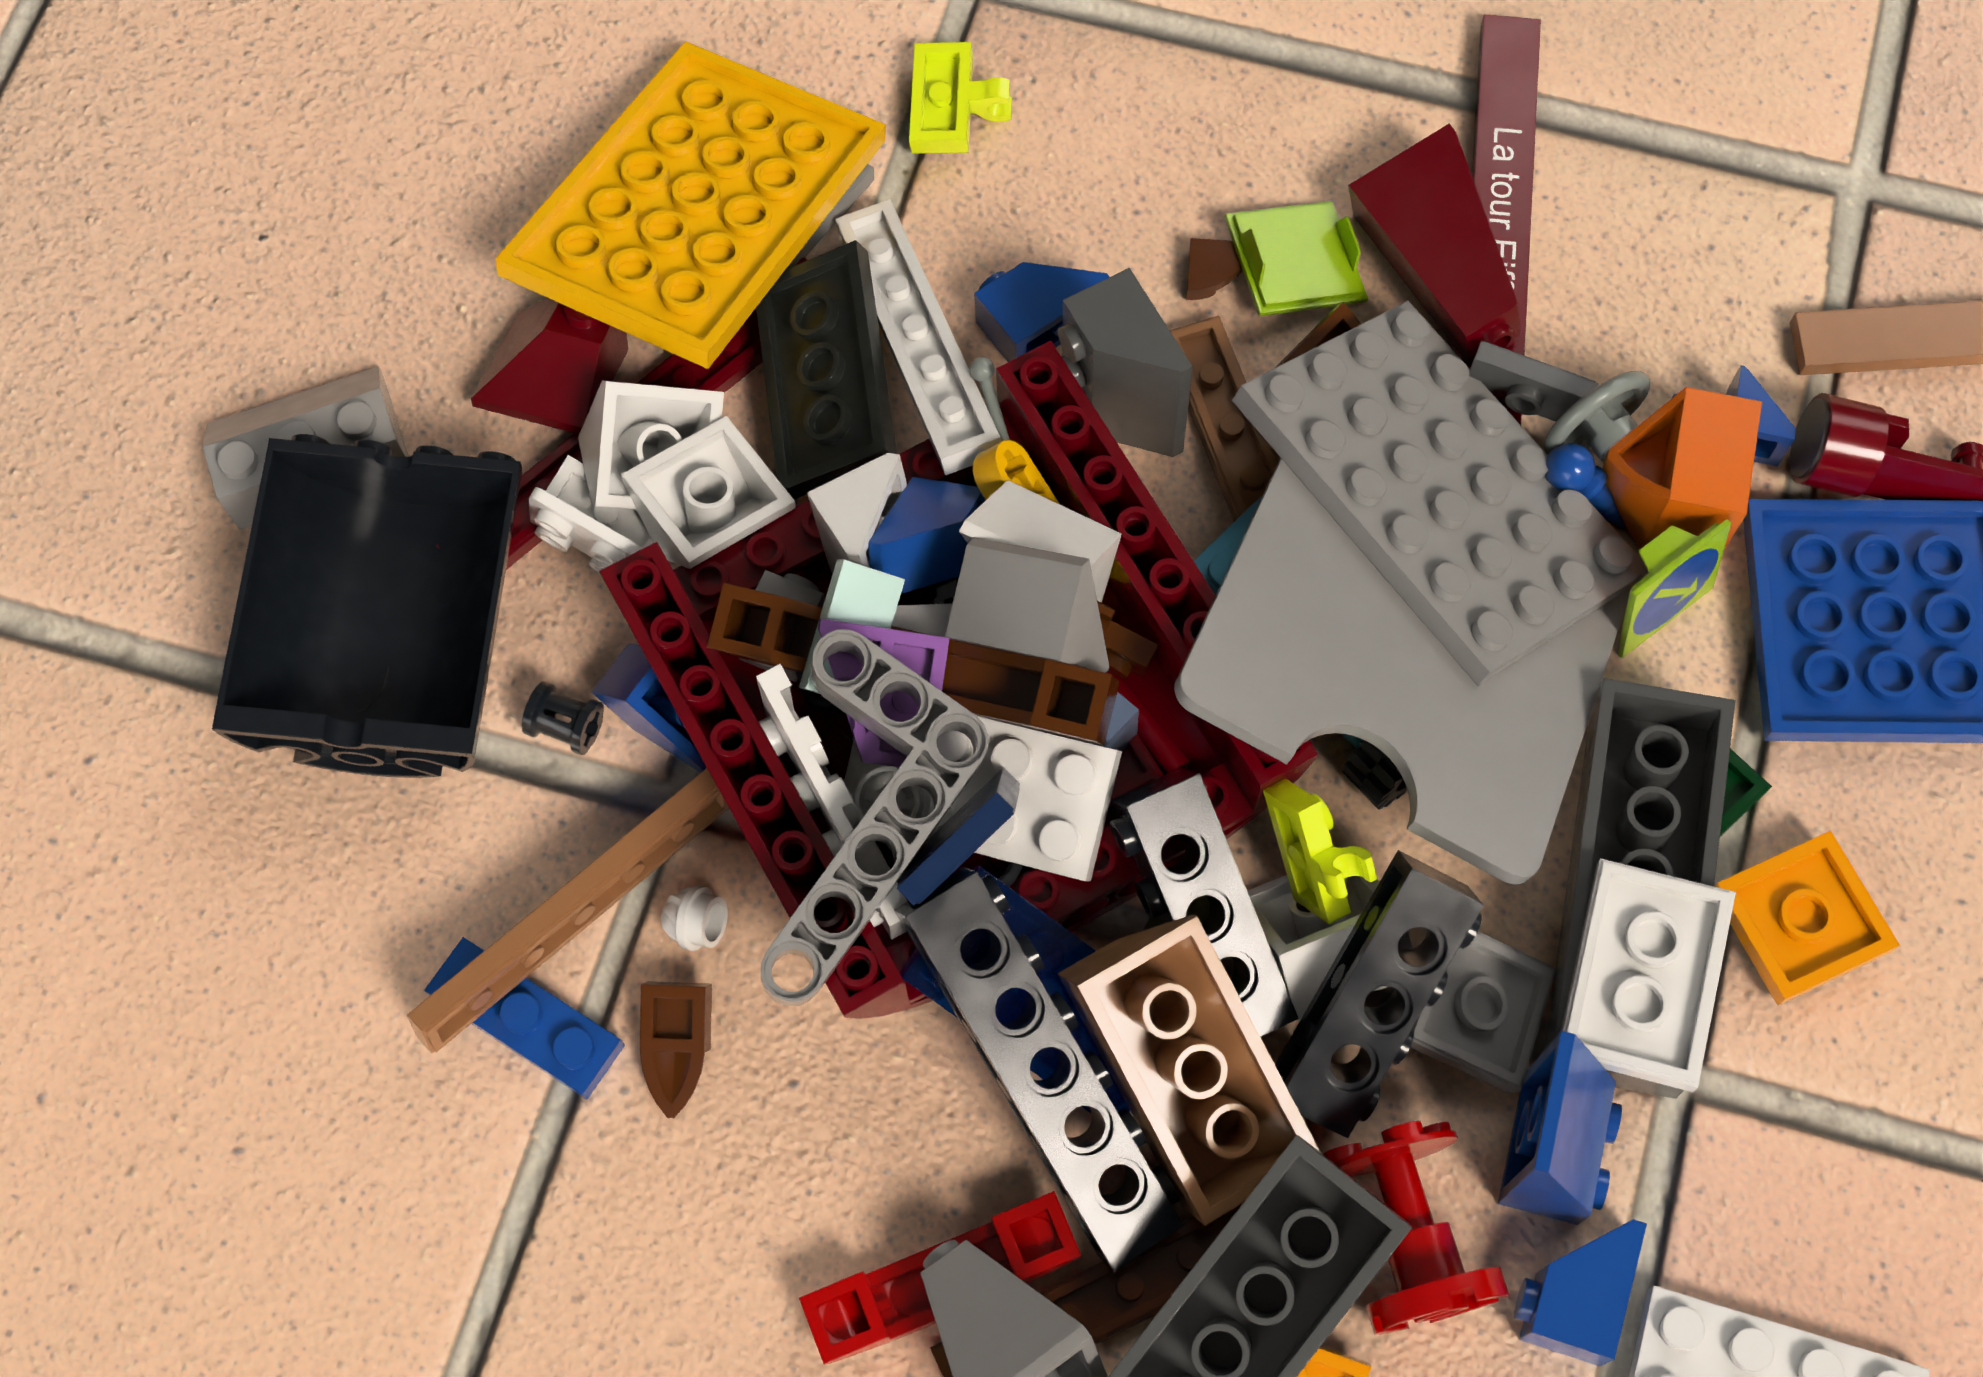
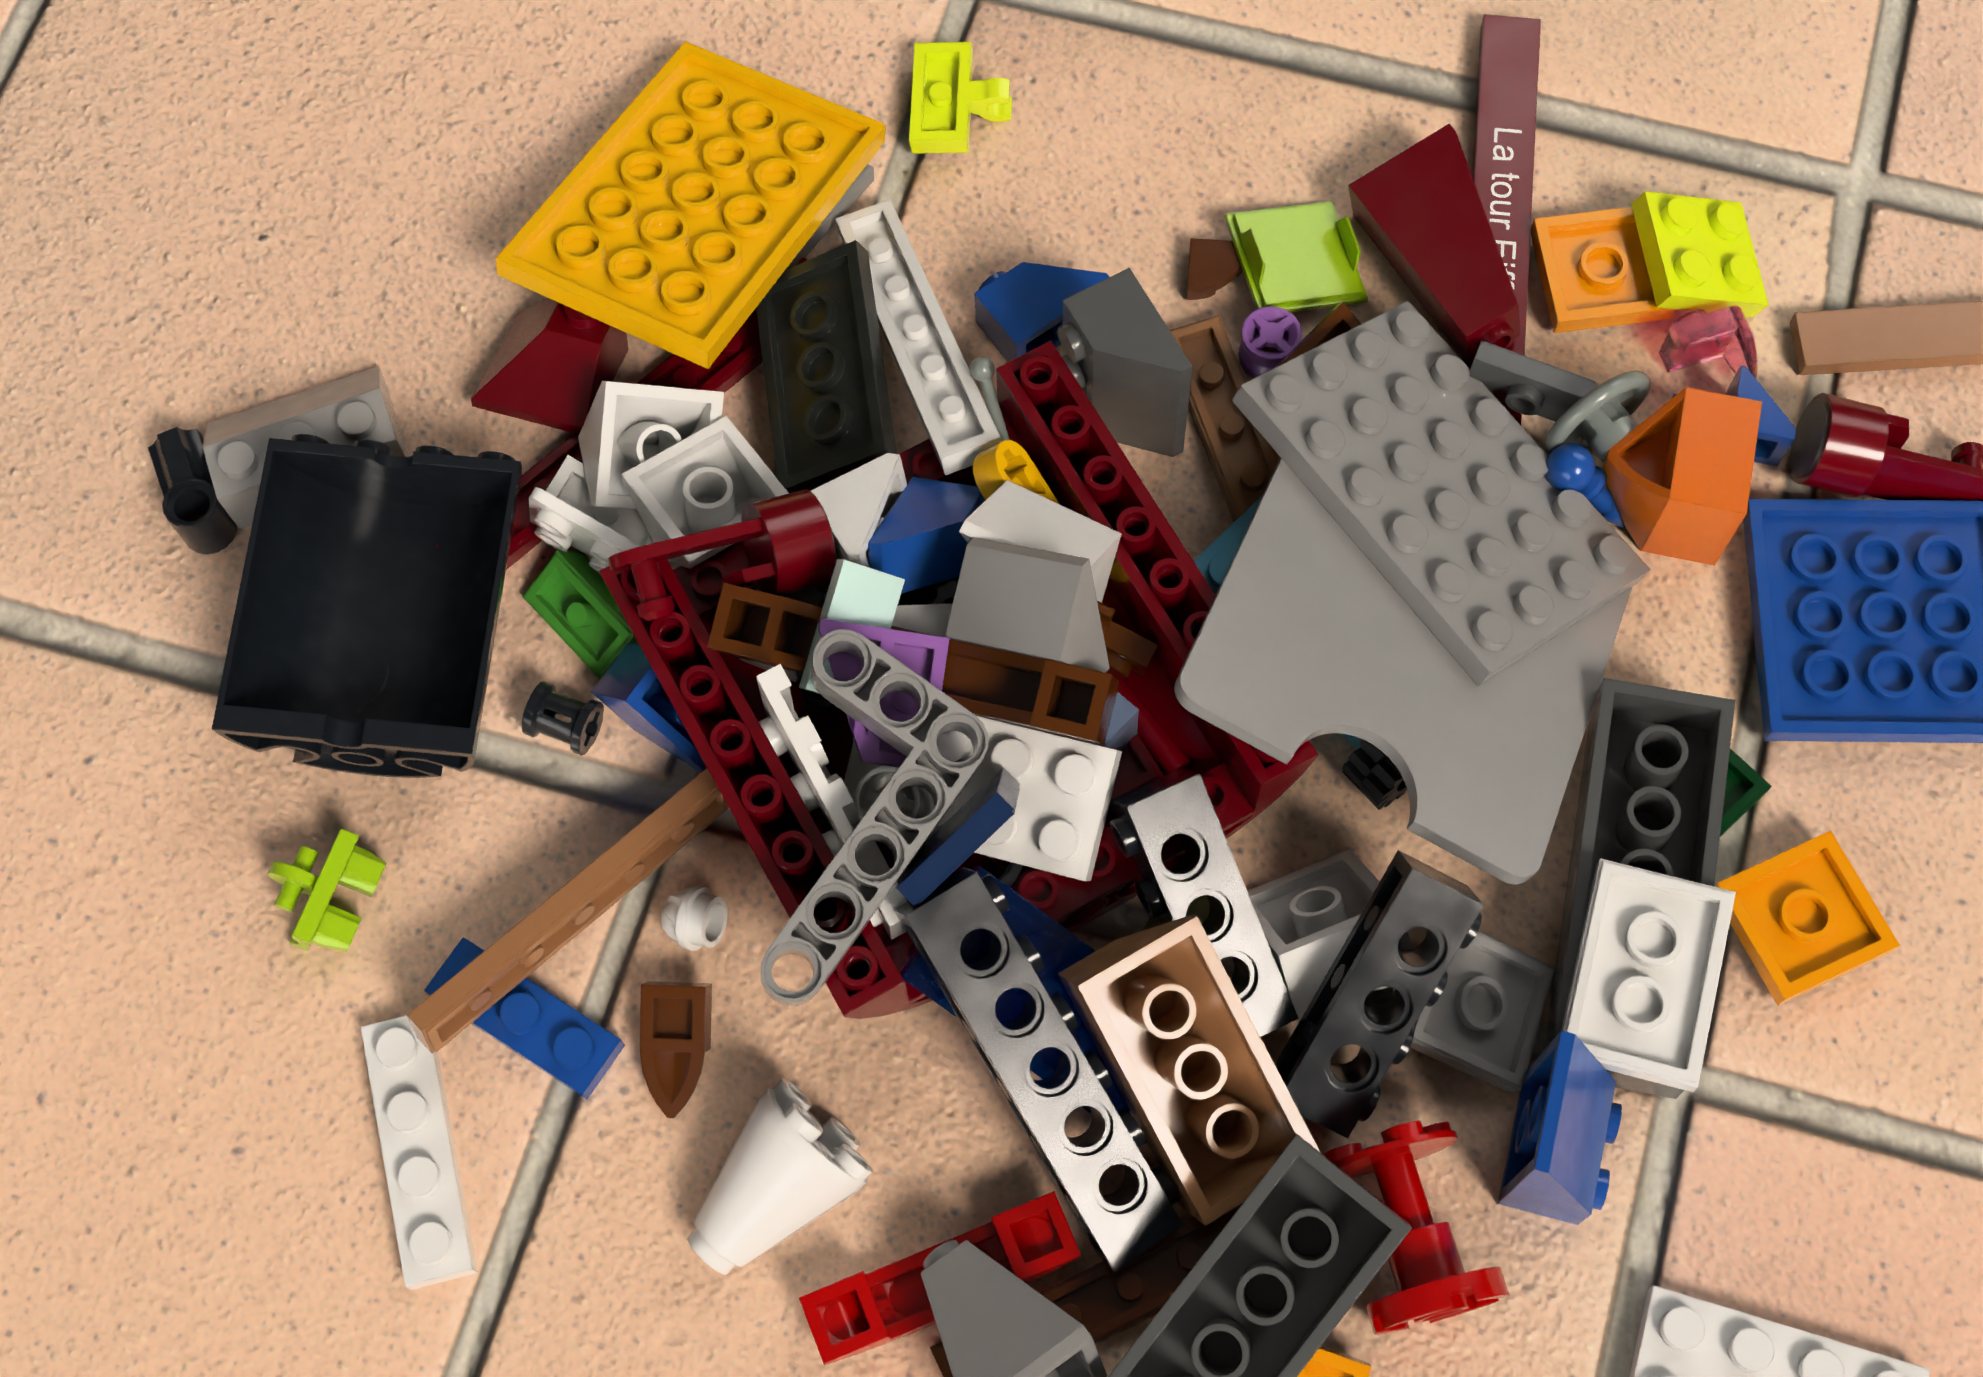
neon yellow plate [1263,778,1377,924] -> none
blue slope [1514,1219,1647,1366] -> none
lime piece [1618,519,1731,658] -> none
none -> black piece [148,427,237,555]
none -> lime hips [267,828,387,952]
none -> white plate [361,1015,478,1290]
none -> bright green slope [522,550,639,679]
none -> dark red piece [608,489,836,622]
none -> white cone [687,1078,873,1275]
none -> medium lavender wheel [1238,306,1302,378]
none -> light orange plate [1531,207,1676,333]
none -> neon yellow plate [1631,191,1769,317]
none -> clear pink plate [1659,306,1758,378]

